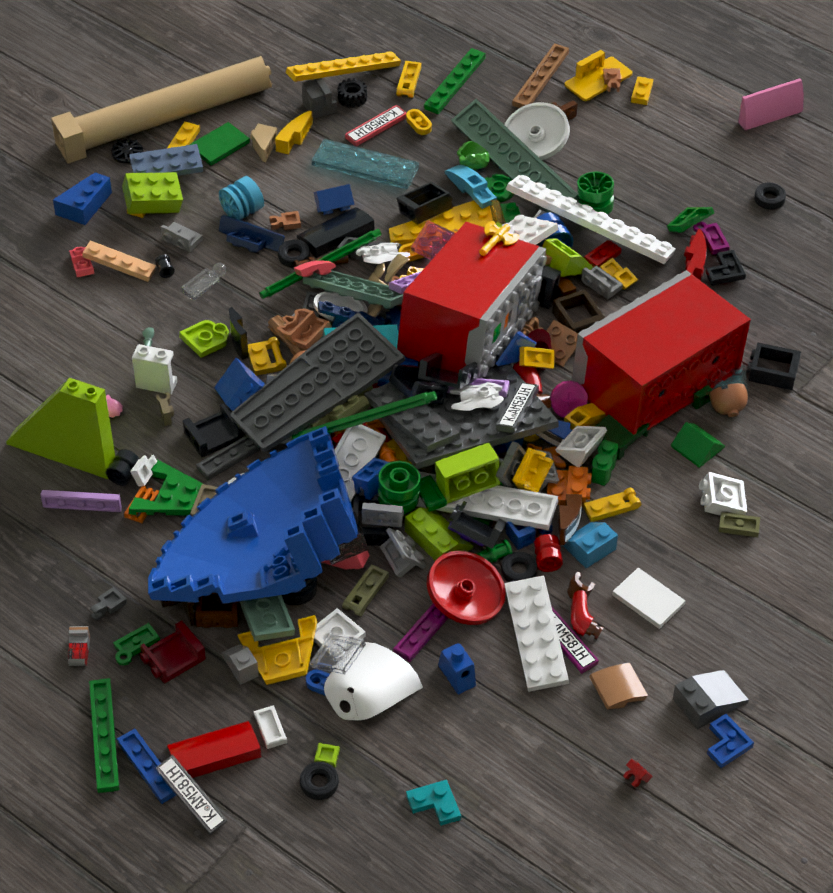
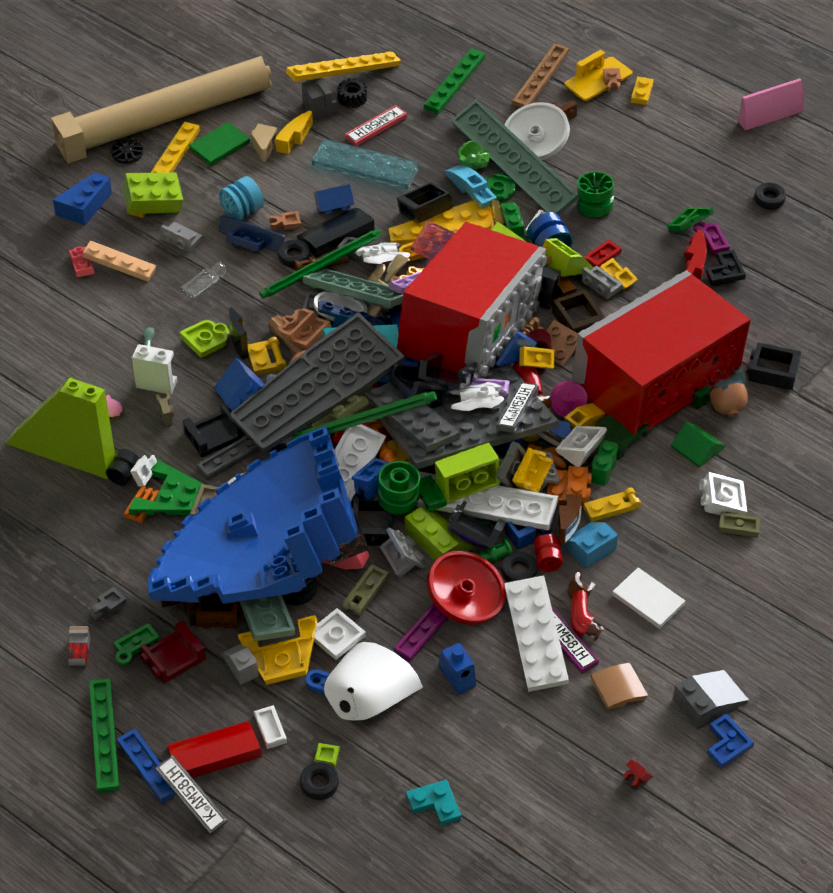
lavender tile [41,490,122,512] -> none
sand blue plate [129,144,203,176] -> none
black bush [155,254,175,278] -> none
coral slope [294,261,336,277] -> none
clear plate [309,633,366,675] -> none
light grey bracket [362,503,404,527] -> none
yellow plate [396,61,422,98] -> none
yellow plate [406,109,432,135] -> none
yellow piece [479,221,519,256] -> none
white plate [502,215,559,245] -> none
white plate [506,175,676,264] -> none

